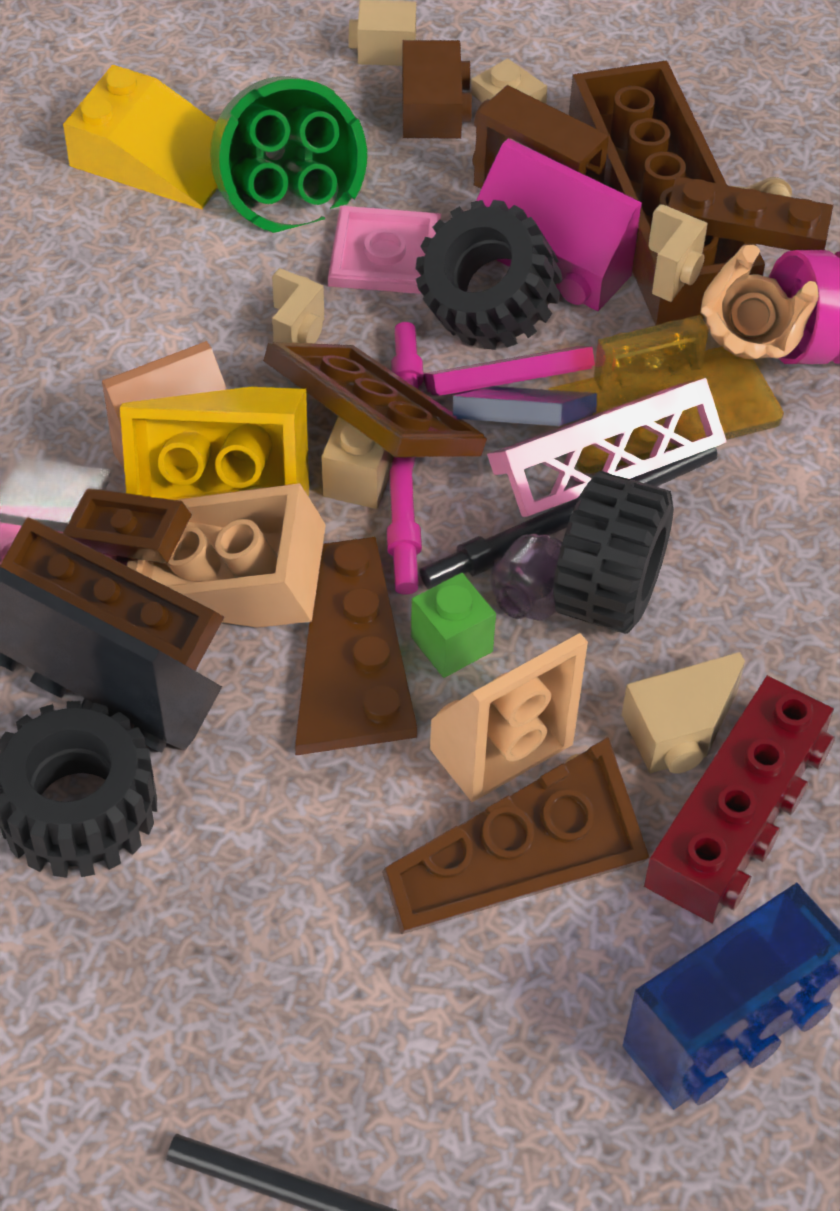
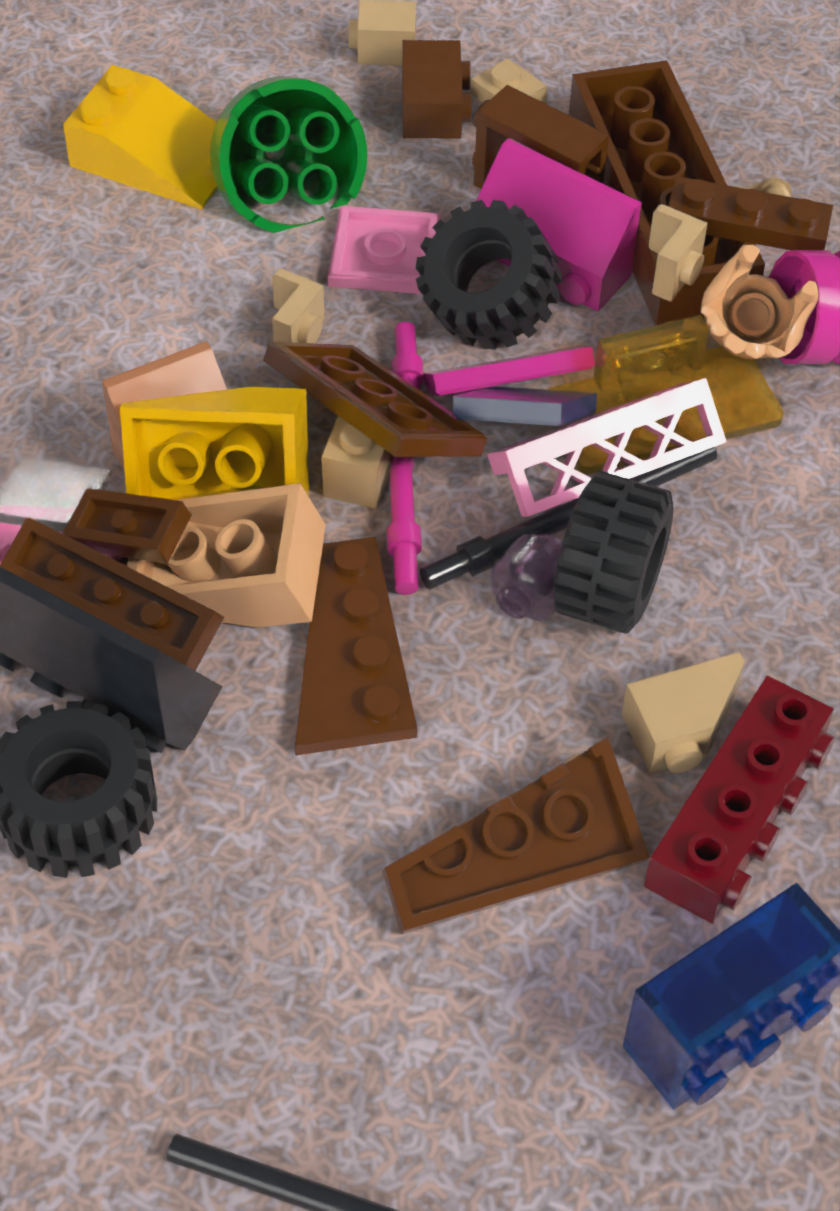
bright green brick [411,573,496,678] -> none
light nougat slope [430,633,588,802] -> none

